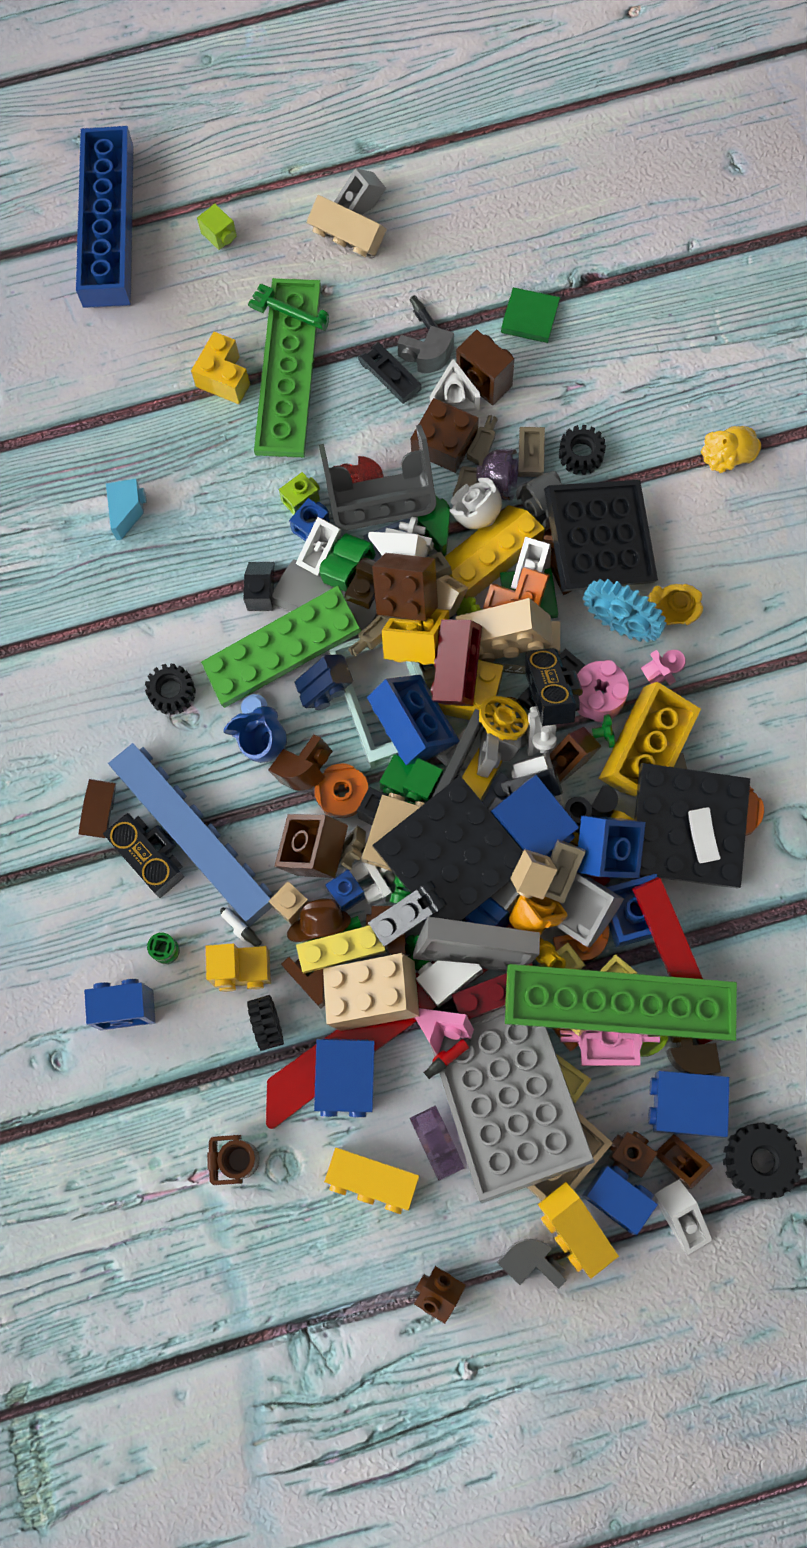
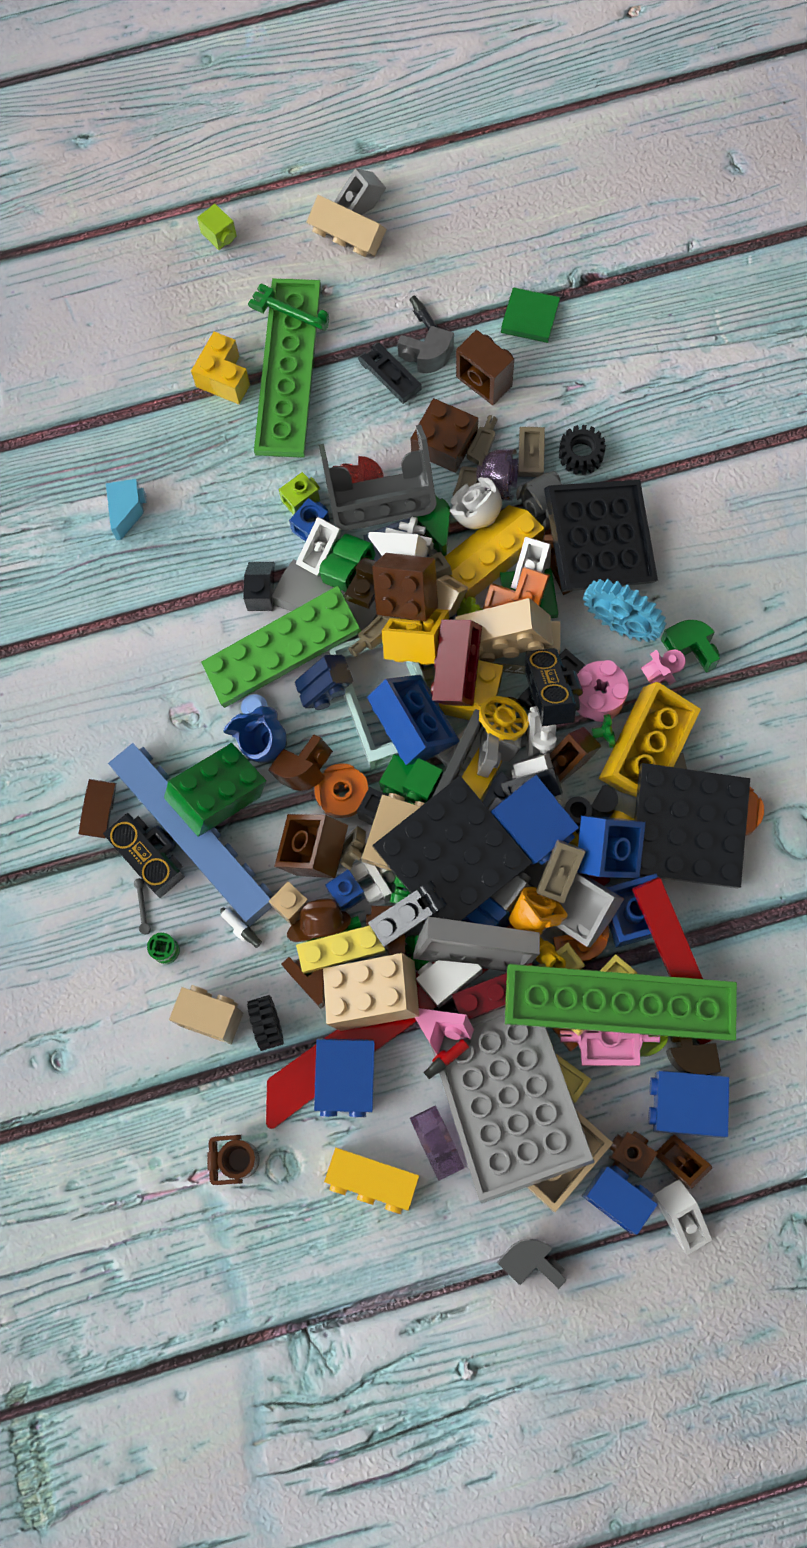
blue brick [76,126,134,308] -> none
blue brick [84,979,156,1030] -> none
black tyre [145,663,196,715] -> none
yellow brick [205,943,271,992] -> none
reddish brown brick [414,1266,466,1324] -> none
white slope [430,359,480,411] -> none
tan brick [510,849,557,899] -> none
yellow brick [538,1182,619,1279] -> none
yellow hair [647,584,703,625] -> none
white sticker [688,807,720,863] -> none
yellow hair [701,426,761,474] -> none
black tyre [723,1122,803,1199] -> none
none -> dark grey hinge [134,878,151,935]
none -> green brick [164,743,266,837]
none -> tan brick [169,985,243,1045]
none -> green brick [661,620,720,673]

